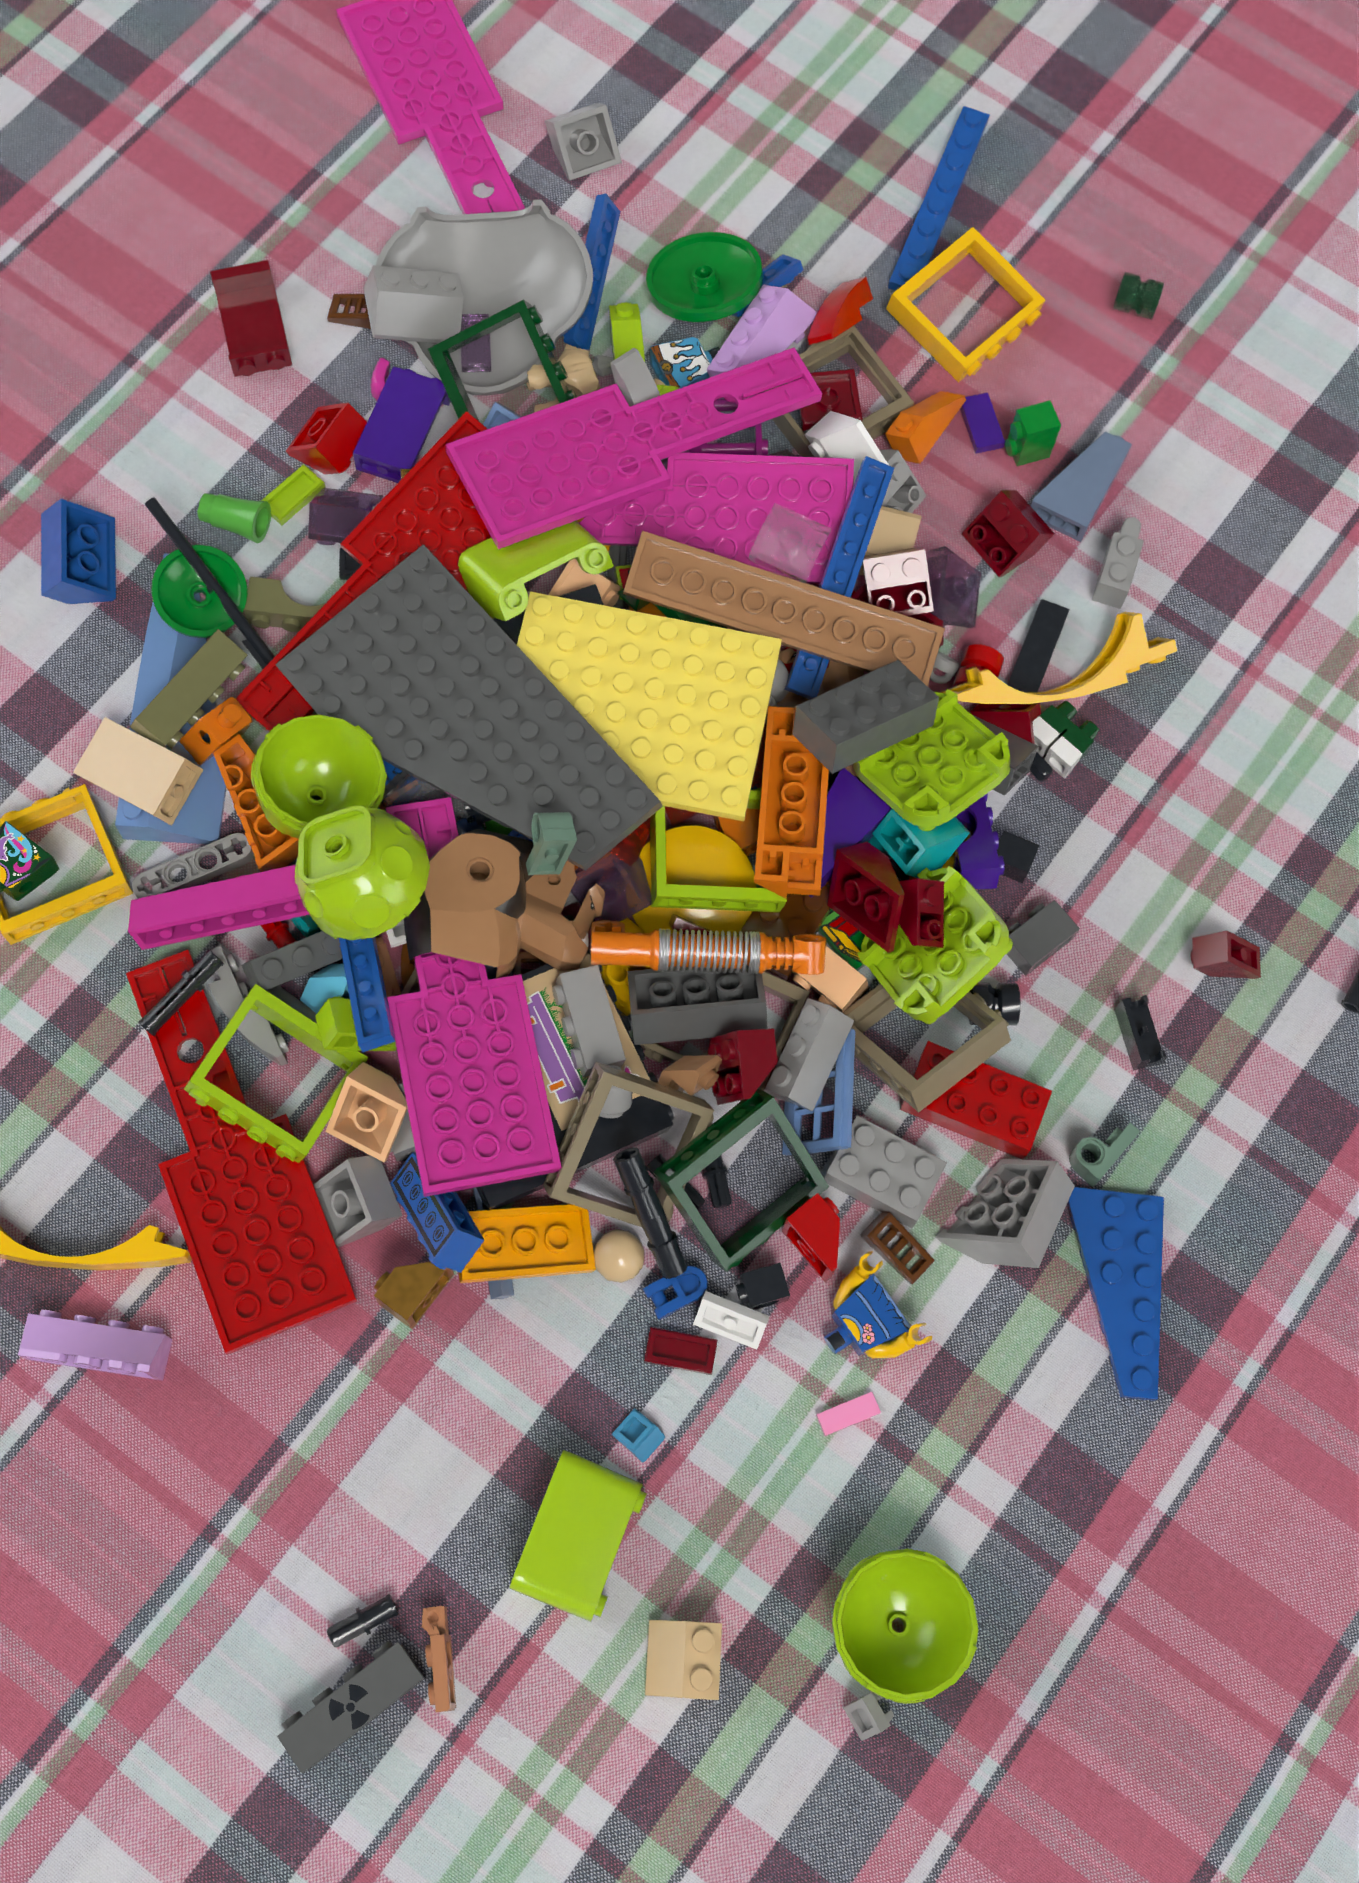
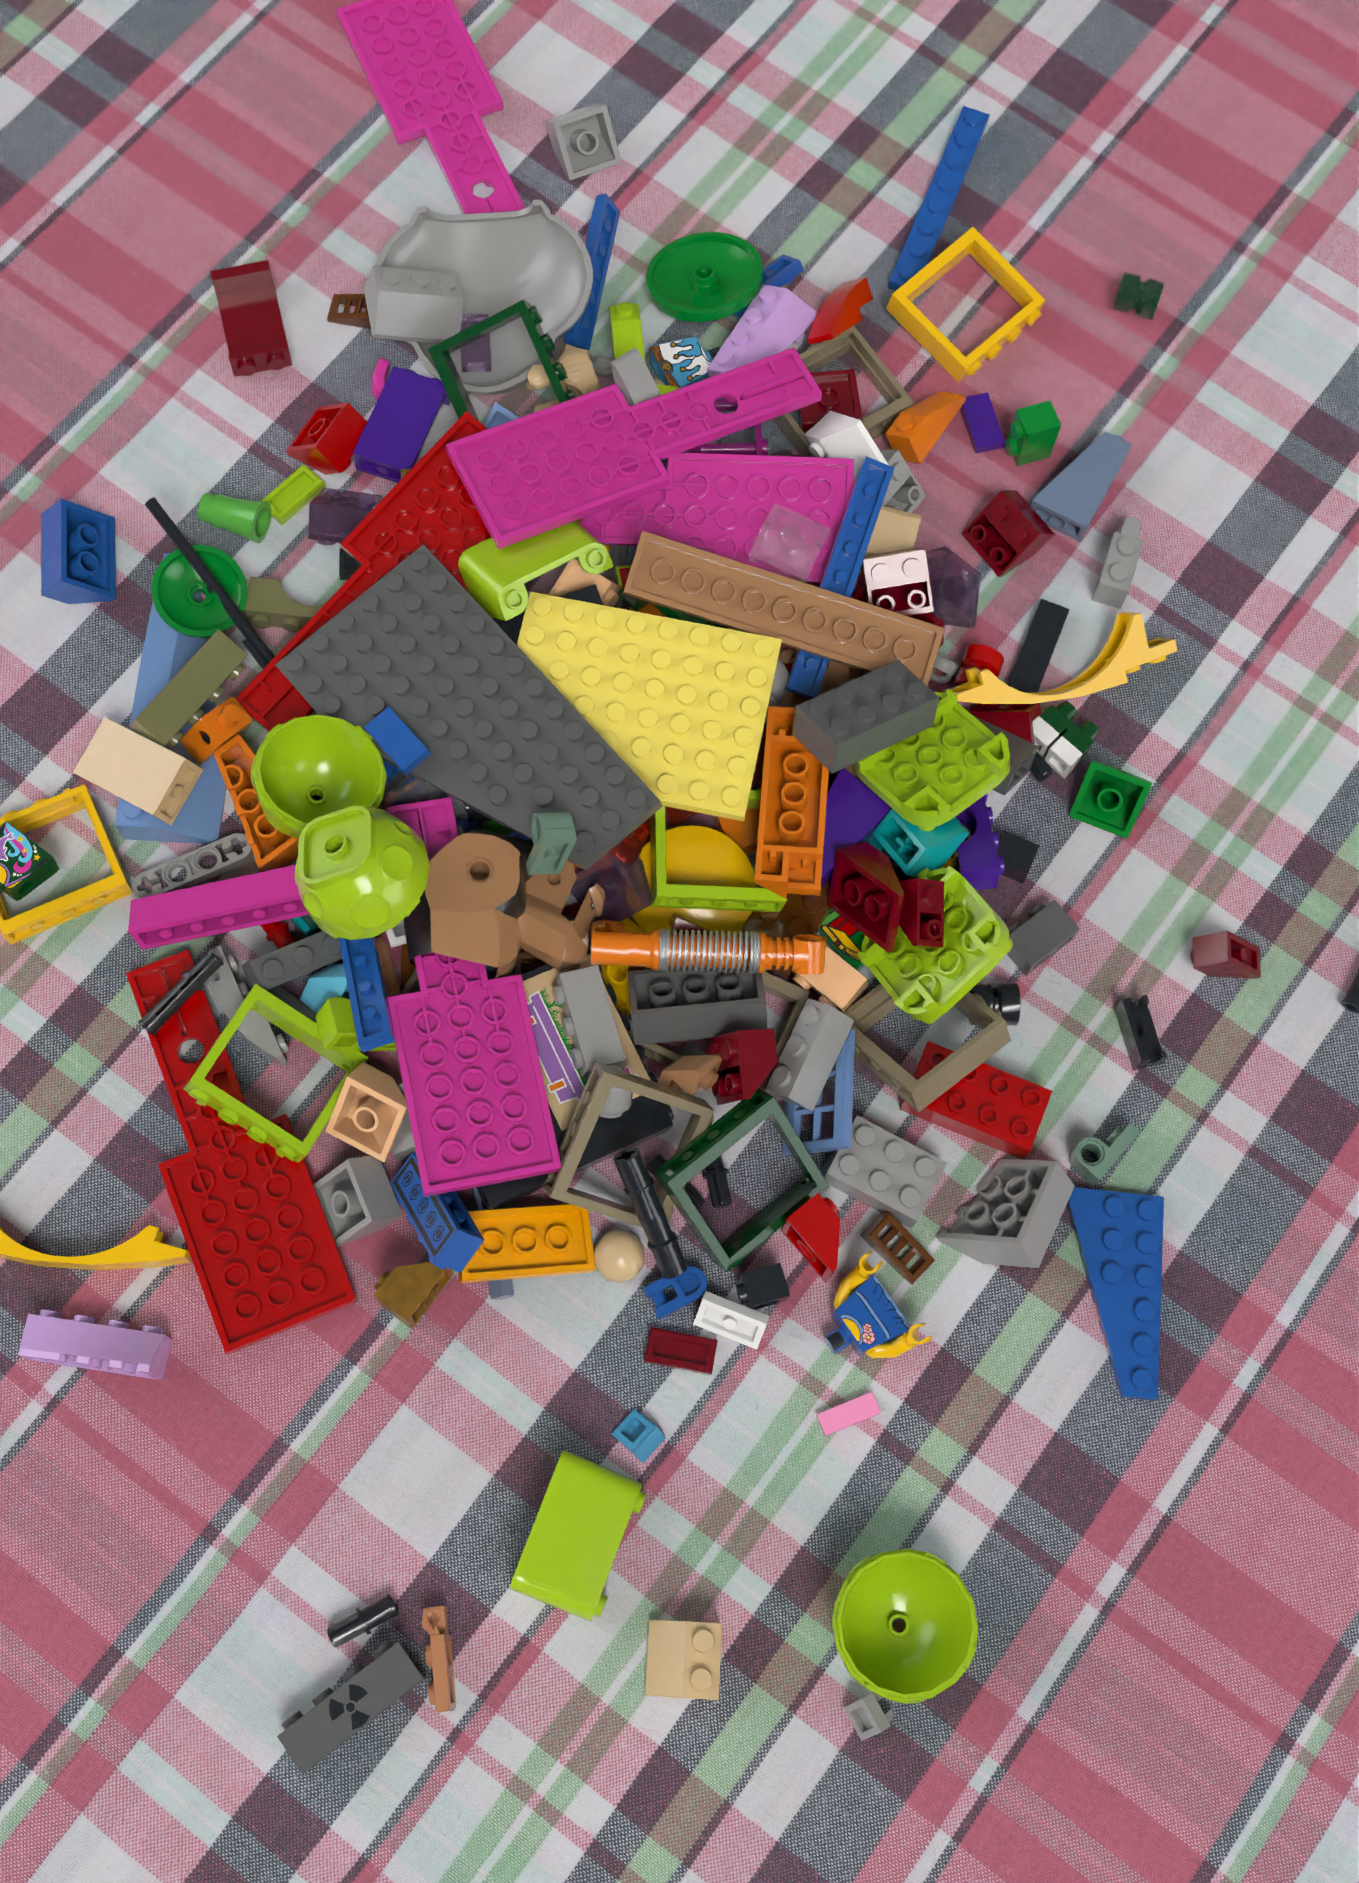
none -> blue tile [364,706,431,775]
none -> green slope [1068,759,1152,839]

